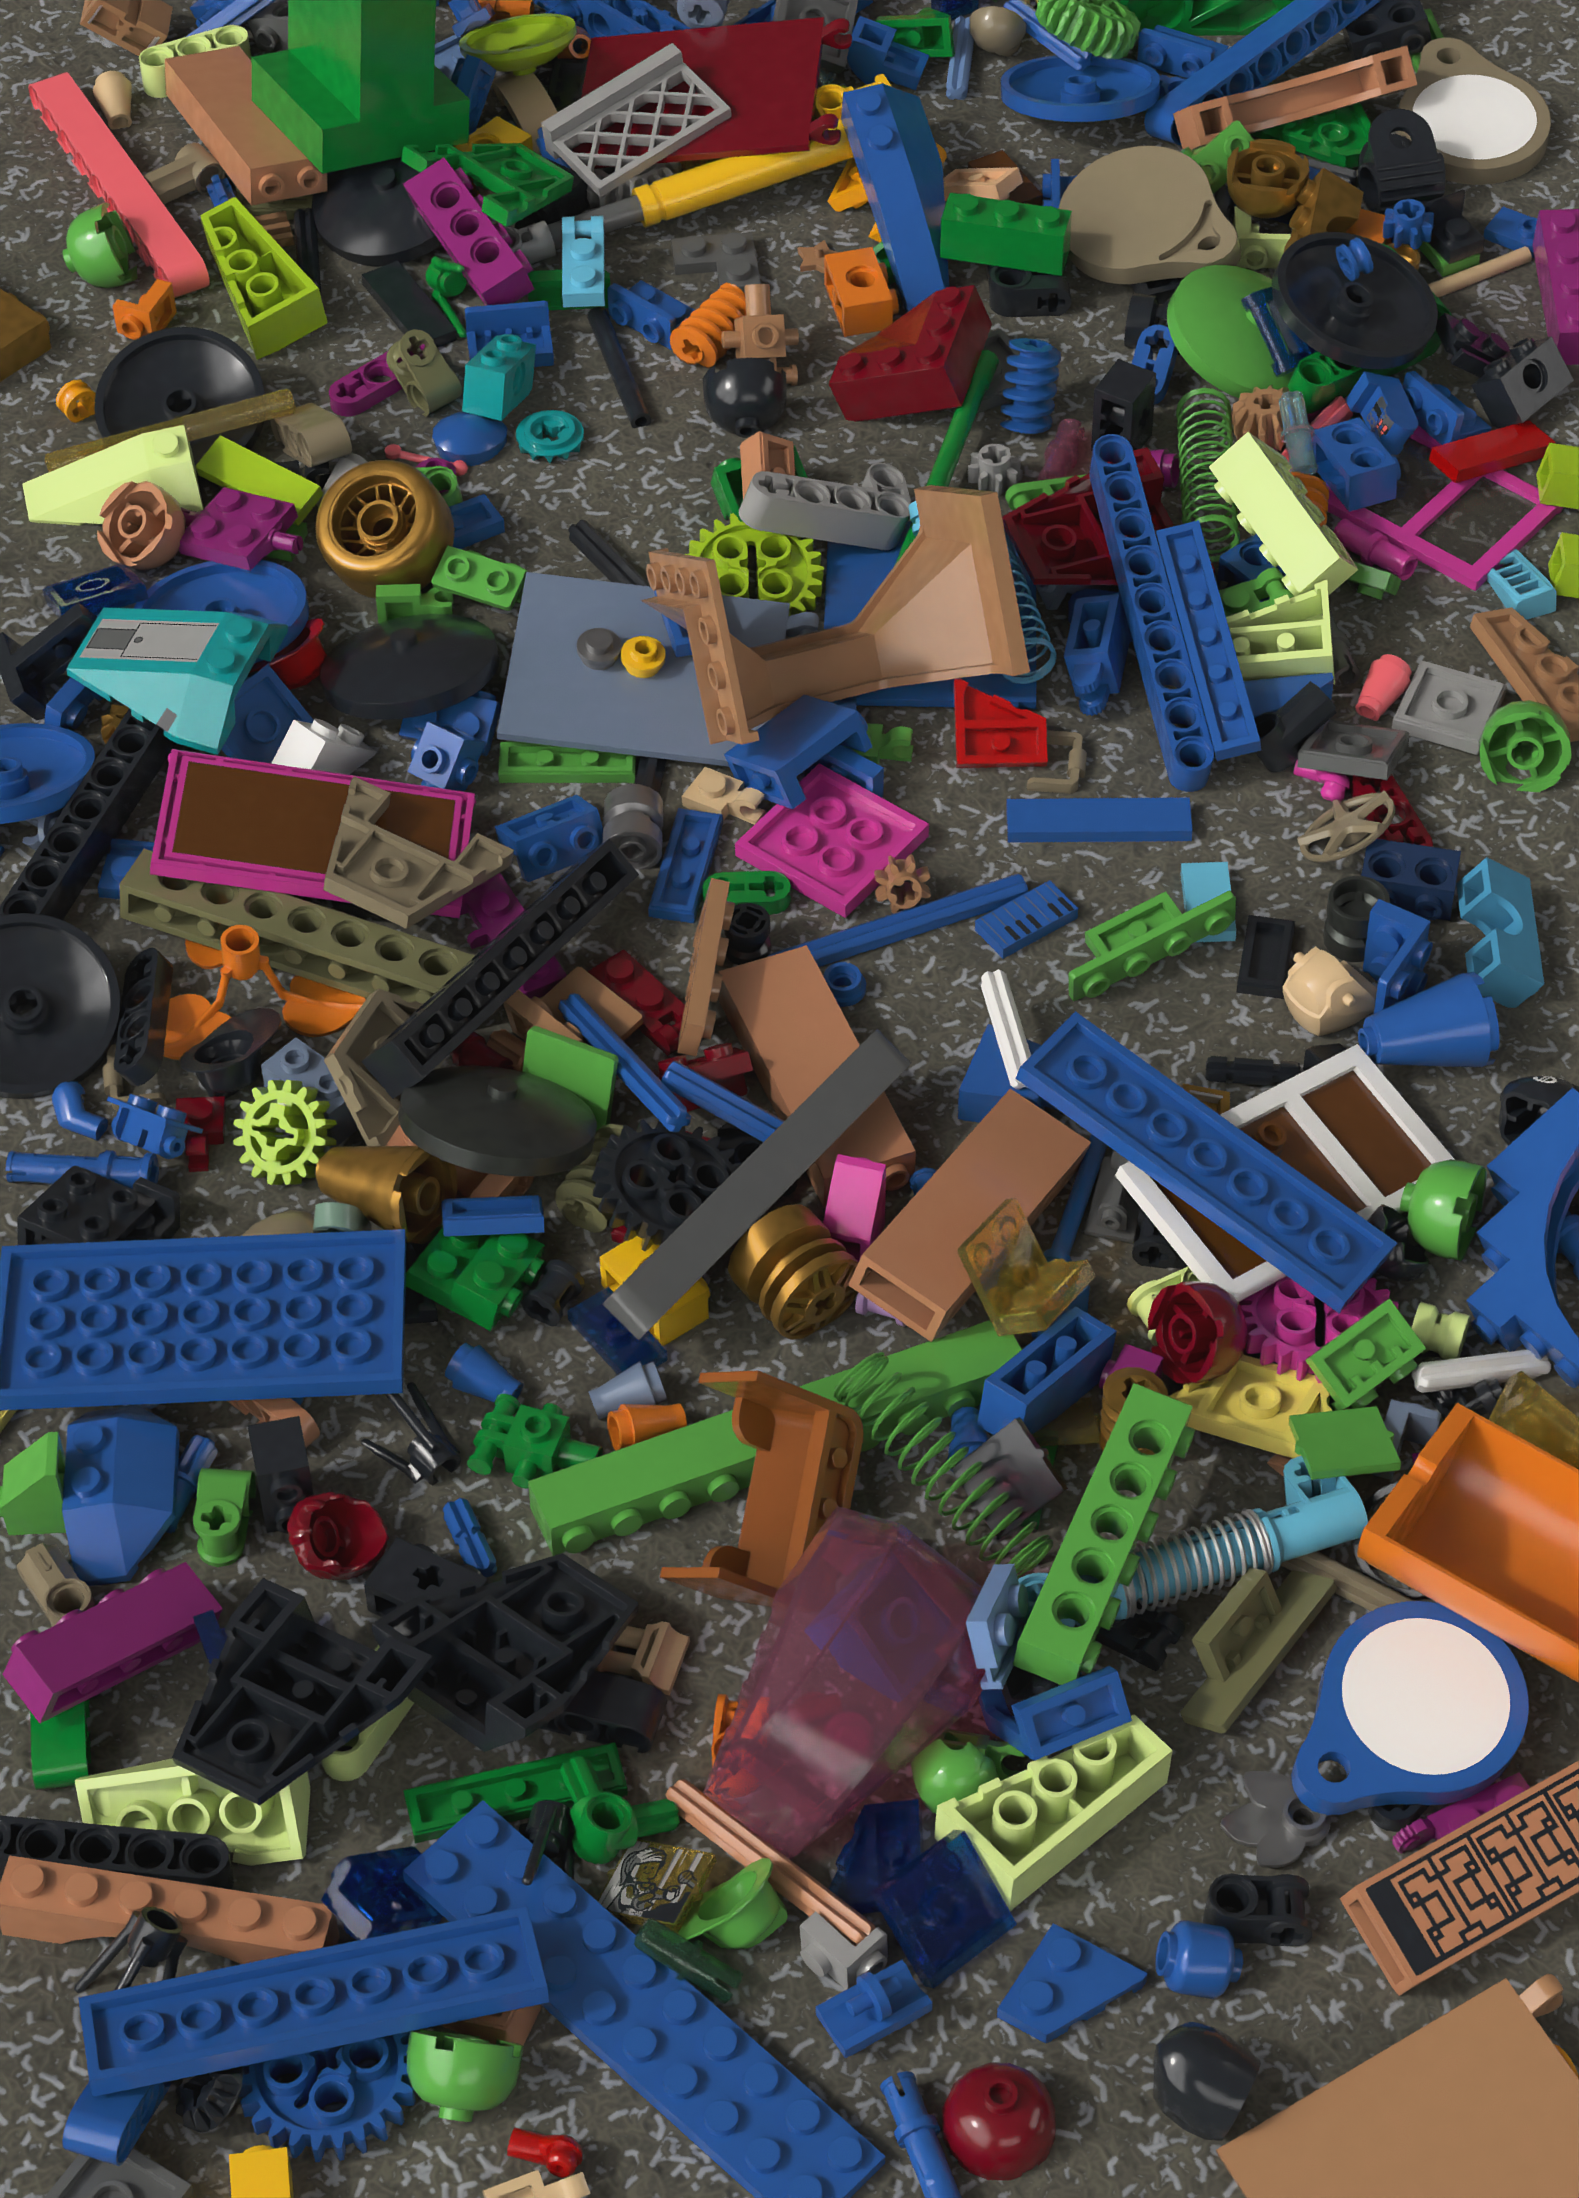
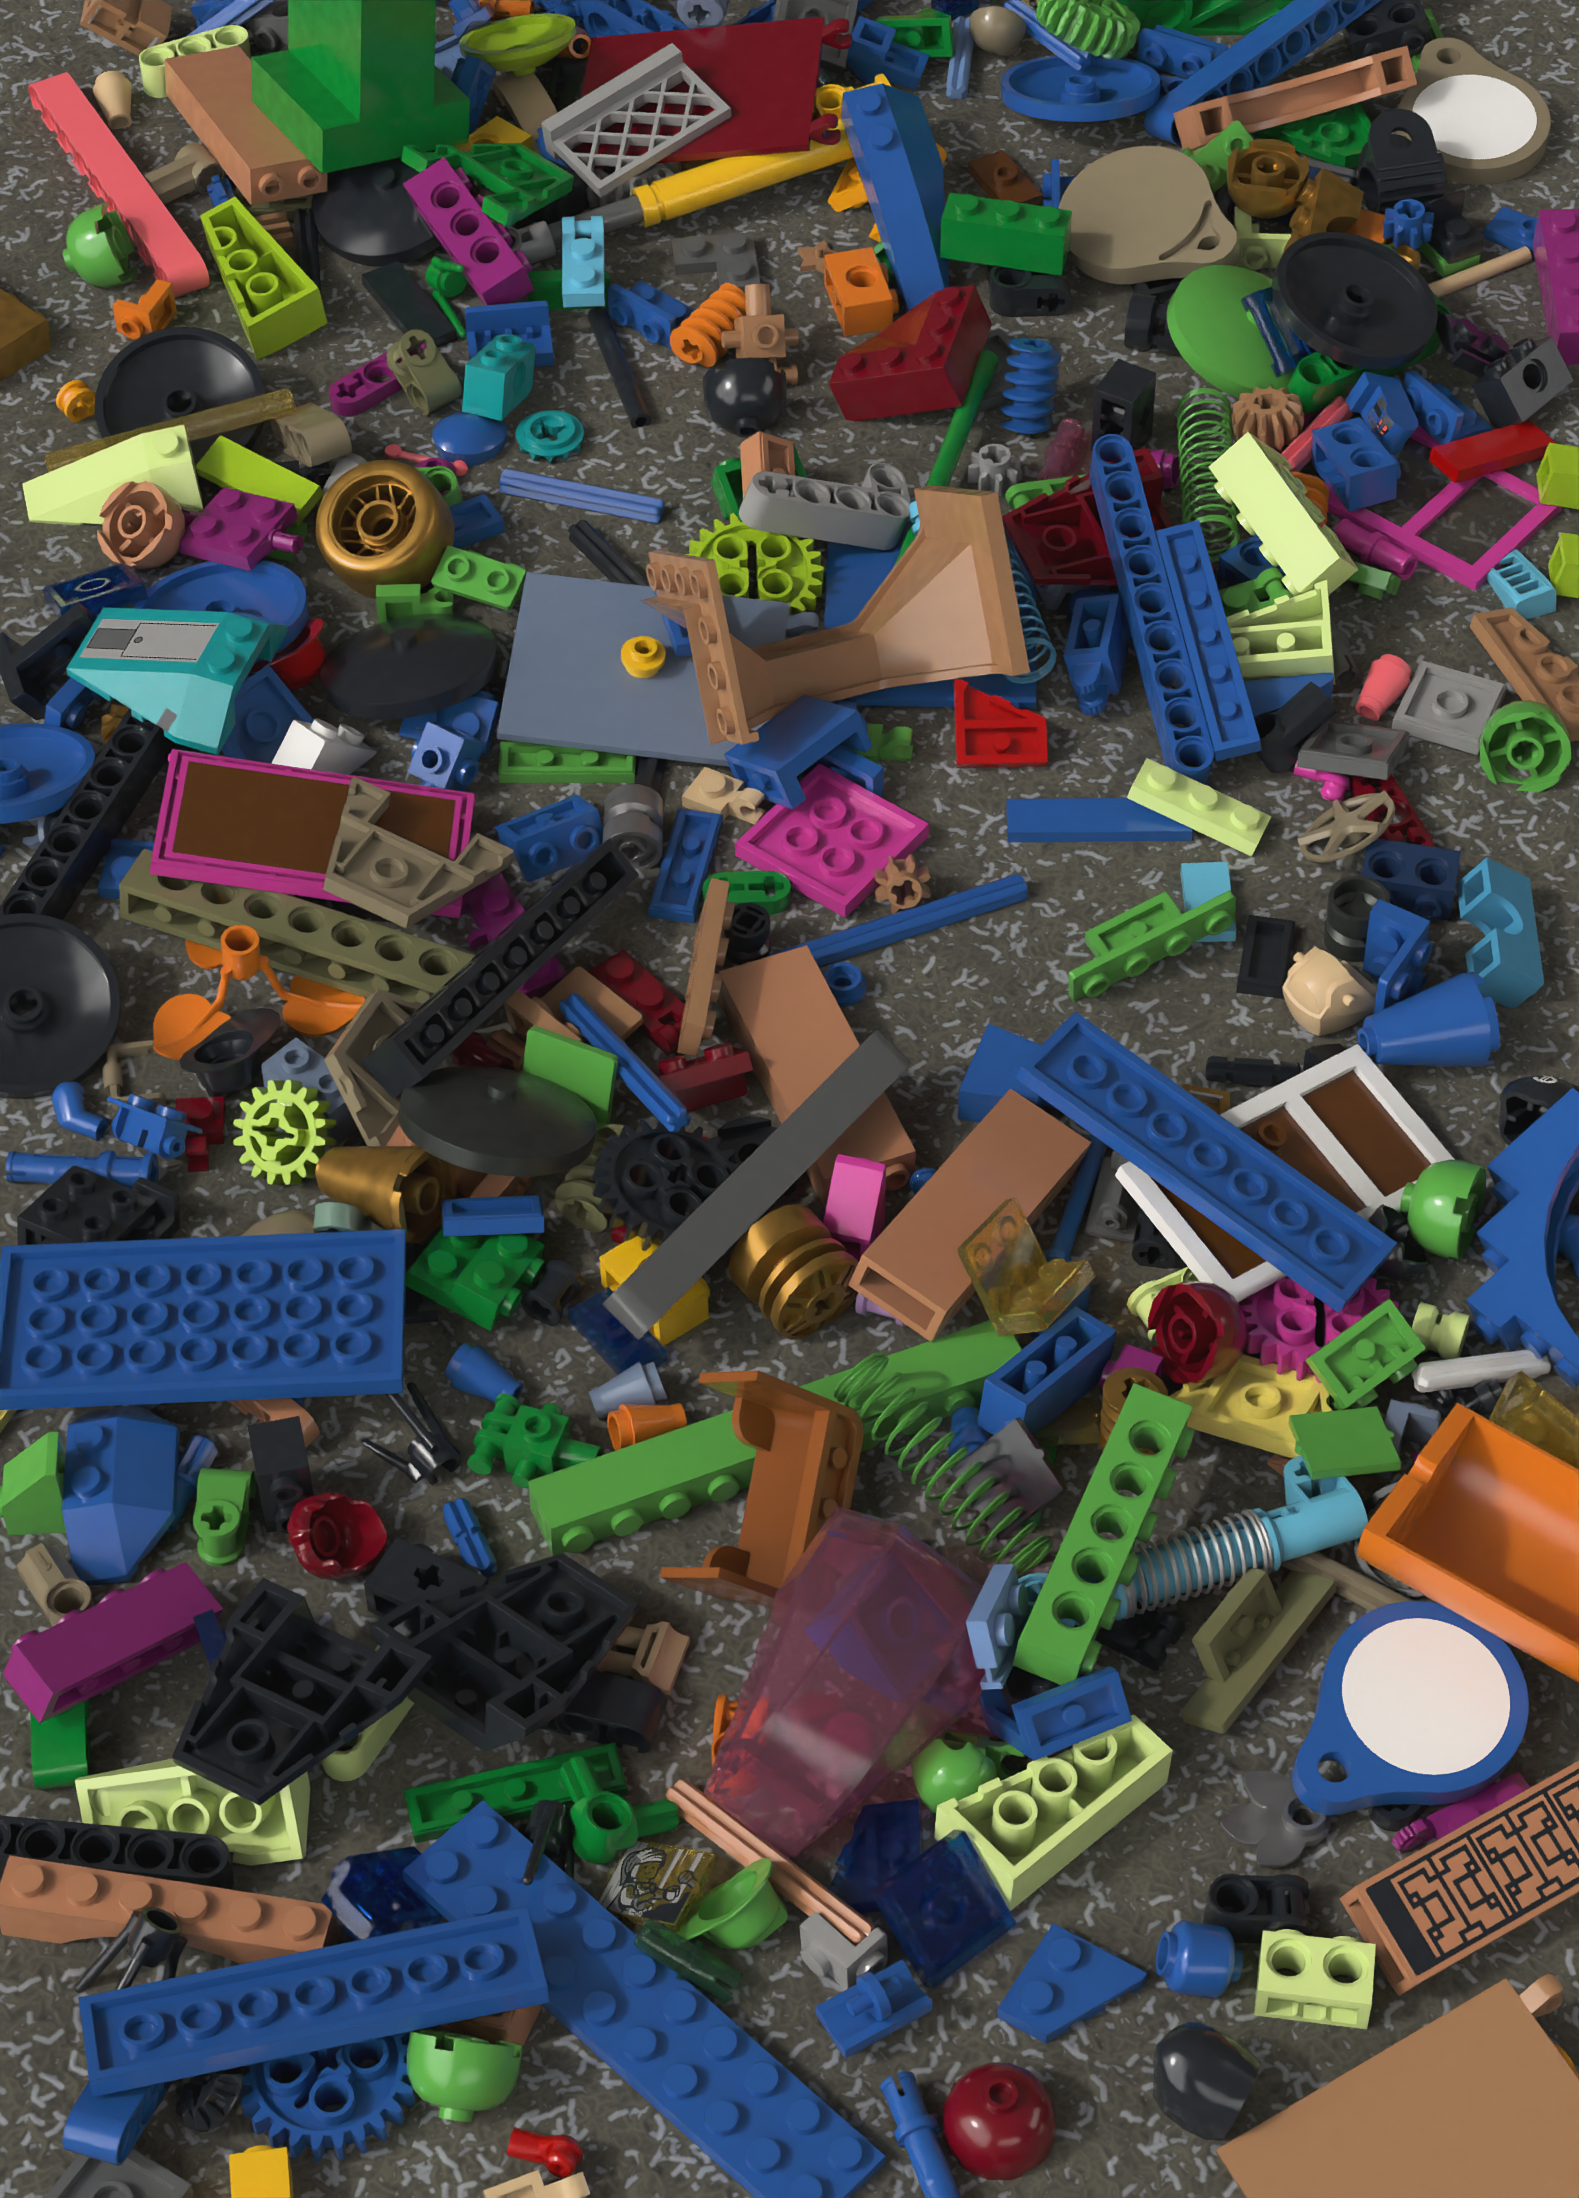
black beam [114,948,173,1087] -> none
flat silver plate [577,628,622,670] -> none
blue axle [661,1061,784,1142] -> none
light nougat plate [944,167,1023,201] -> none
blue tile [975,880,1078,959] -> none
white axle [981,969,1031,1090] -> none
dark tan piece [1027,731,1087,794] -> none
blue beam [1131,325,1178,405] -> none
clear light blue axle [1278,391,1318,475] -> none
blue bush [1336,237,1373,281] -> none
none -> axle [499,468,665,524]
none -> yellowish green plate [1127,758,1271,857]
none -> yellowish green brick [1254,1929,1376,2029]

